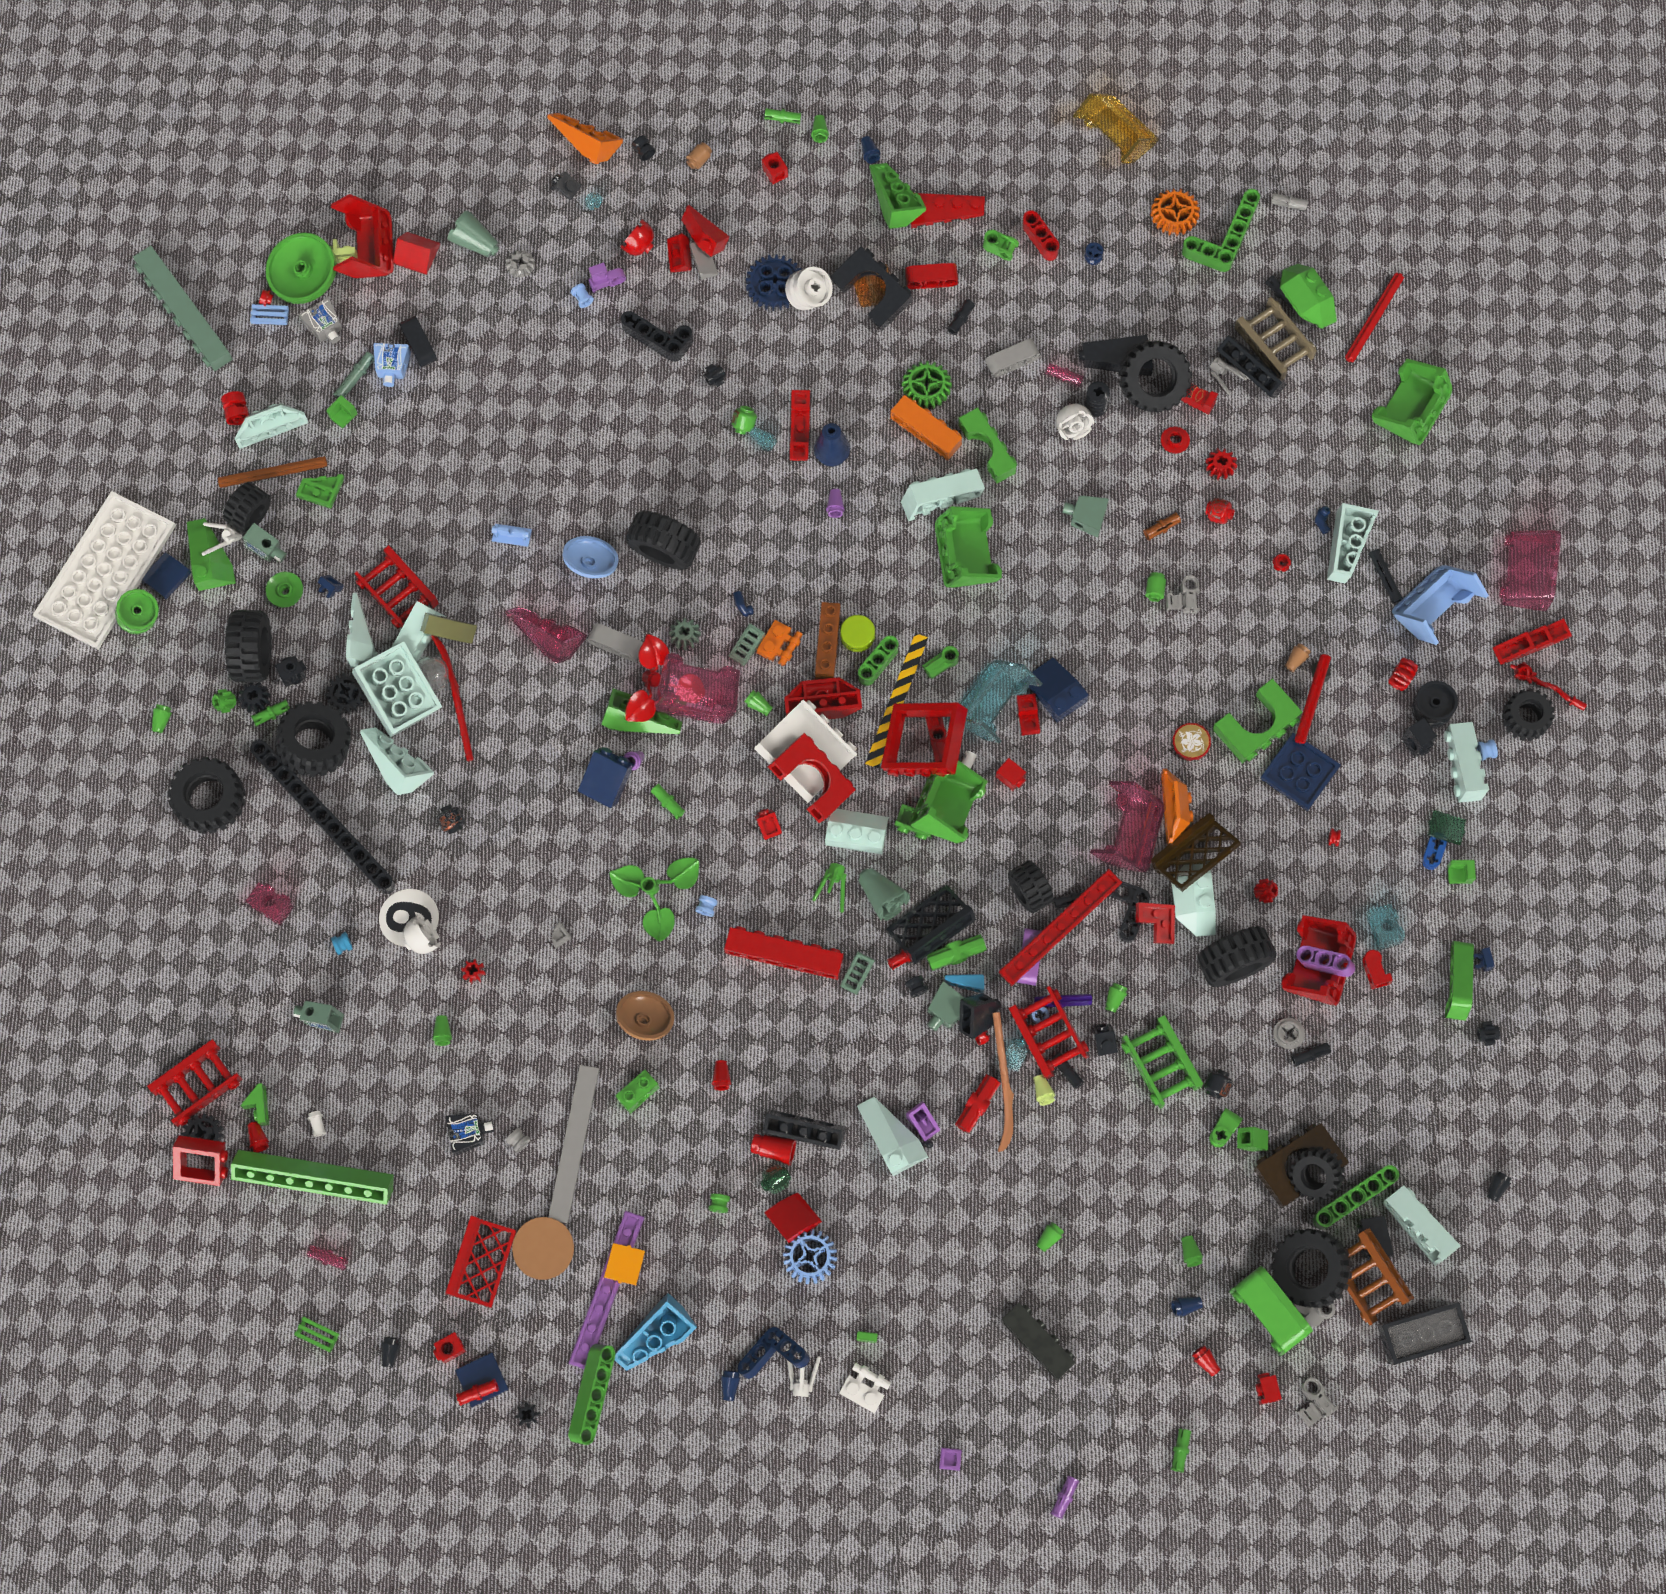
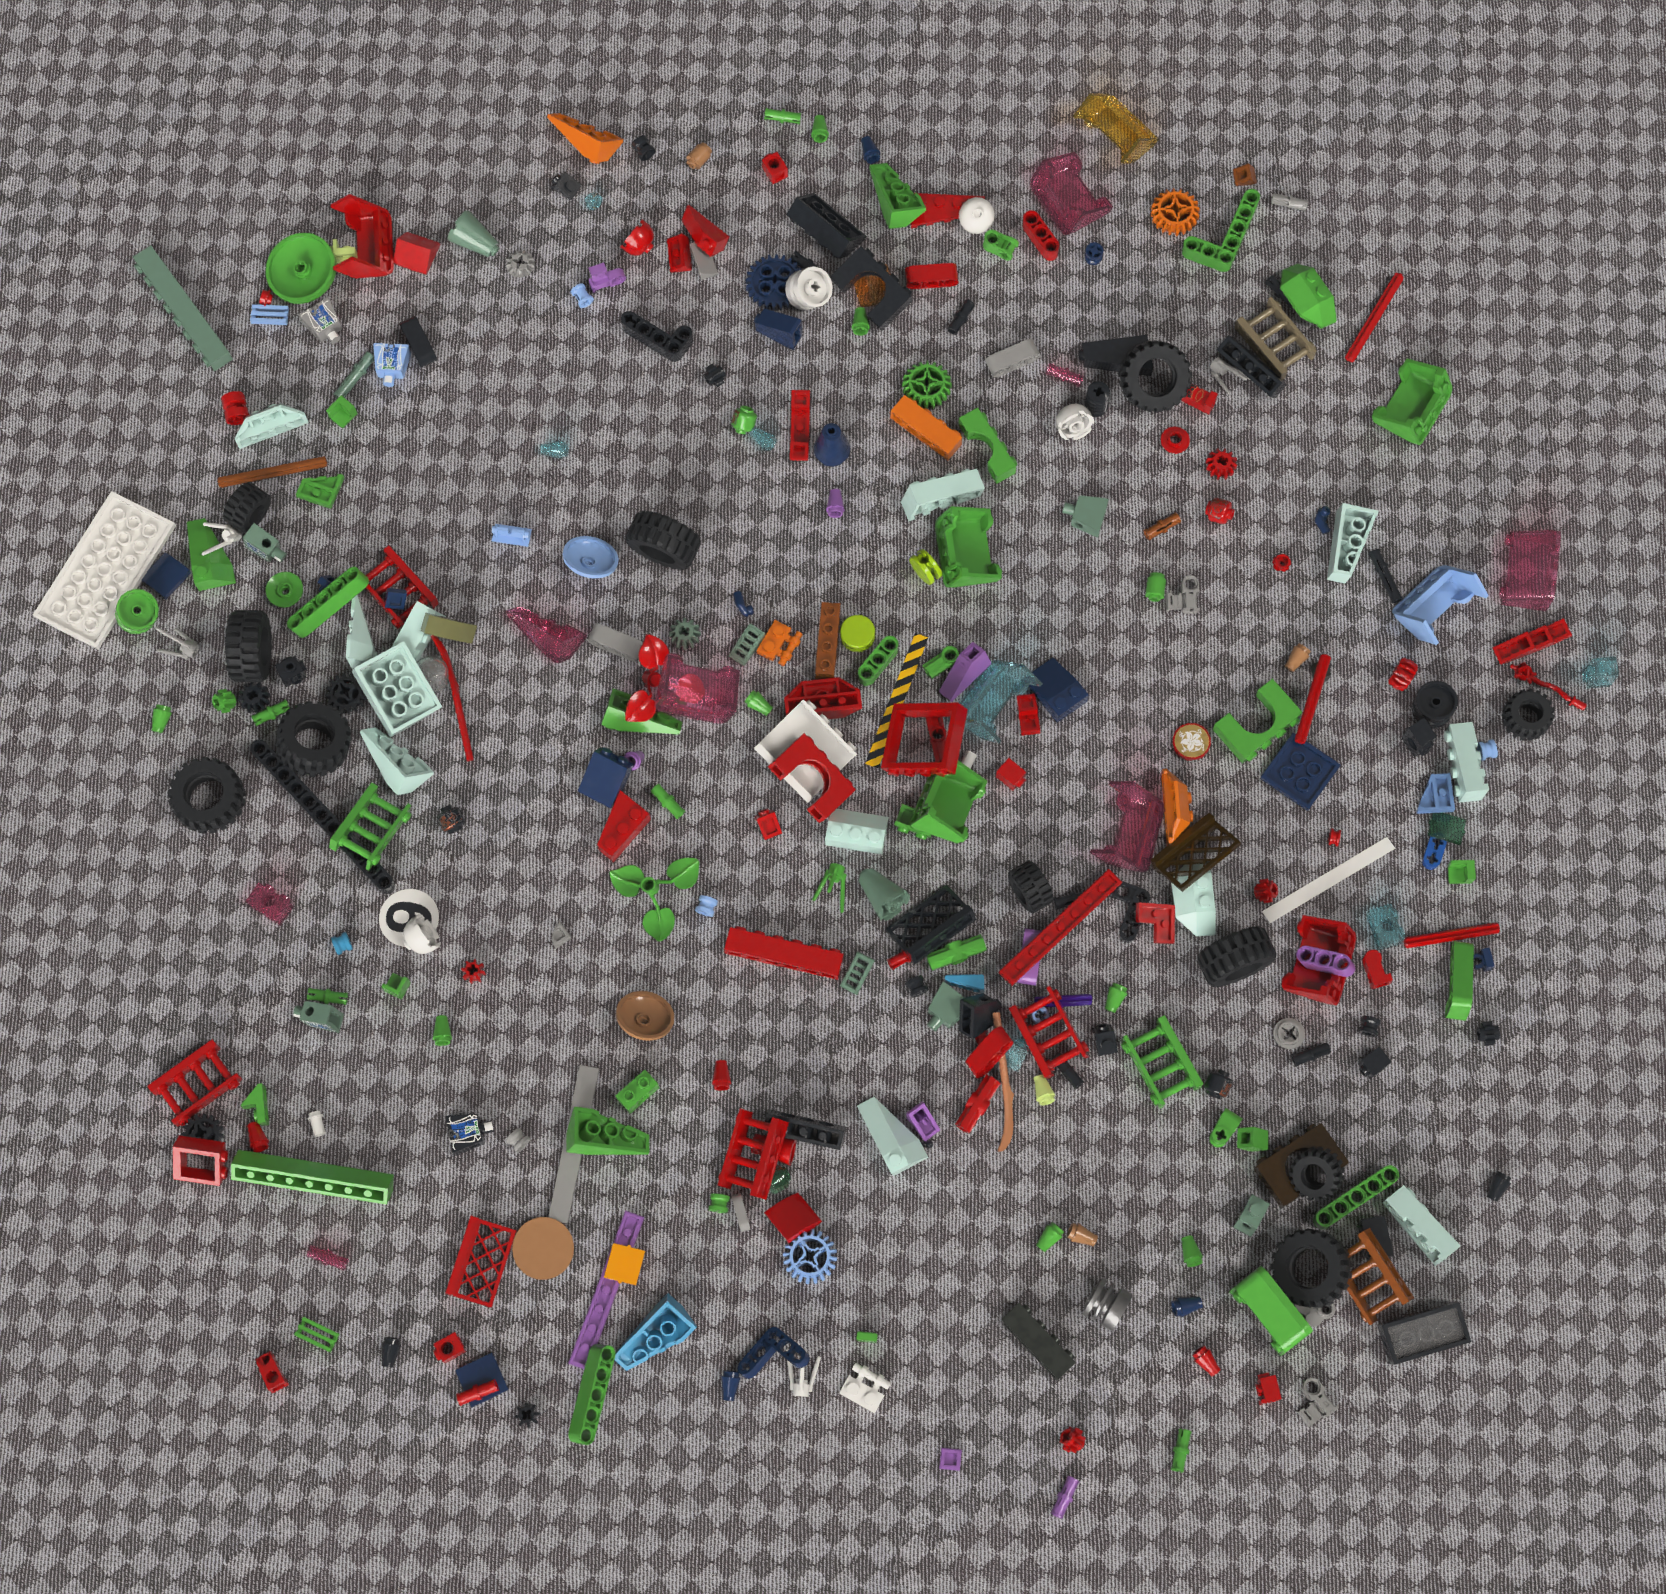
none -> light grey plant [155,627,200,660]
none -> red leg [255,1351,289,1393]
none -> bright green beam [287,566,369,638]
none -> bright green pin [307,988,348,1005]
none -> bright green fence [329,782,412,870]
none -> bright green panel [381,973,411,1000]
none -> dark blue tile [384,588,407,610]
none -> clear light blue cone [540,441,569,459]
none -> bright green wedge [566,1107,649,1155]
none -> red wedge [597,790,651,863]
none -> red fence [717,1108,789,1200]
none -> light grey beam [731,1193,751,1232]
none -> dark blue slope [754,308,802,350]
none -> black slope [786,193,867,259]
none -> black pin [790,251,825,271]
none -> bright green cone [852,307,870,336]
none -> lime head [909,549,942,585]
none -> medium lavender slope [939,642,992,702]
none -> white cylinder [959,197,995,234]
none -> red beam [965,1026,1014,1078]
none -> clear pink windscreen [1030,152,1113,235]
none -> red gear [1060,1426,1086,1453]
none -> medium nougat cone [1067,1223,1098,1247]
none -> flat silver wheel [1083,1277,1133,1332]
none -> dark orange slope [1233,163,1257,186]
none -> sand green torso [1233,1194,1270,1237]
none -> white sticker [1262,837,1395,923]
none -> black wheel [1358,1016,1381,1037]
none -> black brick [1358,1047,1392,1079]
none -> red axle [1404,922,1500,948]
none -> medium blue wing [1416,773,1455,814]
none -> clear light blue brick [1582,657,1619,689]

